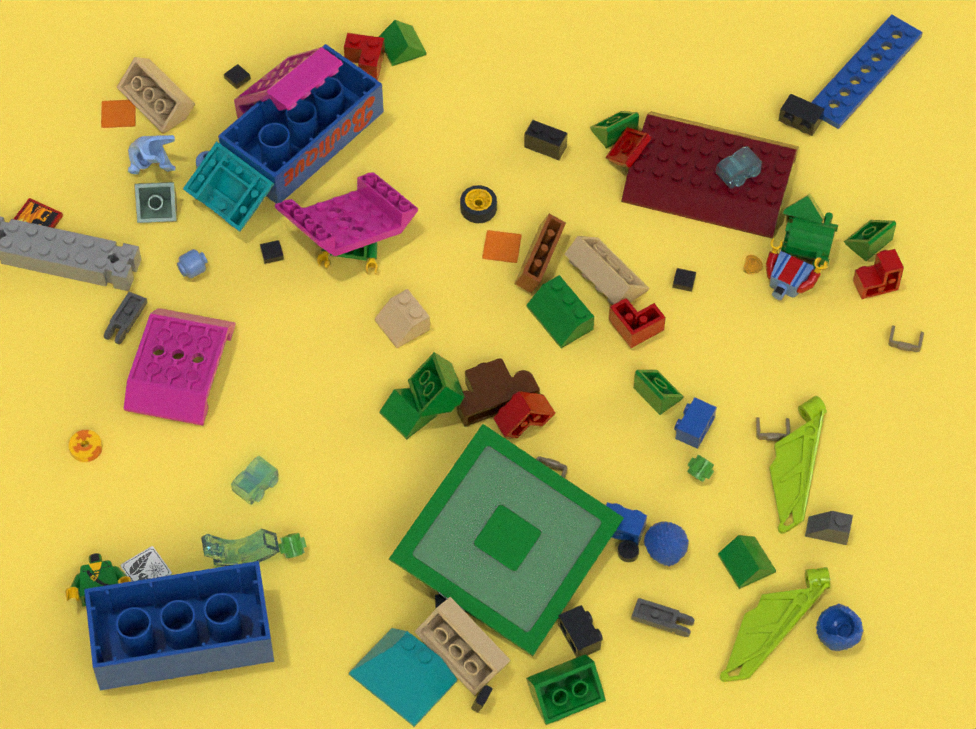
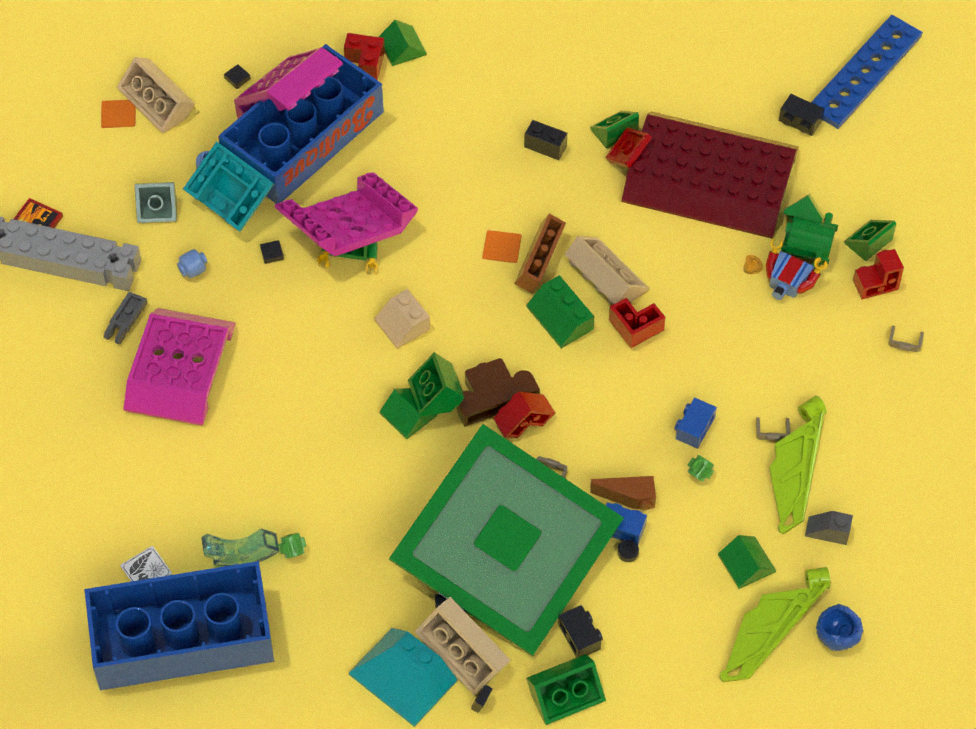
torso [65,553,131,606] -> none
yellow piece [68,430,102,462] -> none
light blue piece [128,135,176,174] -> none
clear light blue brick [231,456,279,505] -> none
wheel [460,185,497,223] -> none
dark grey hinge [631,598,695,637] -> none
green slope [633,370,684,415] -> none
blue hair [644,521,689,567] -> none
black tile [672,268,696,292] -> none
clear light blue brick [716,146,762,189] -> none
none -> dark orange slope [590,476,656,510]

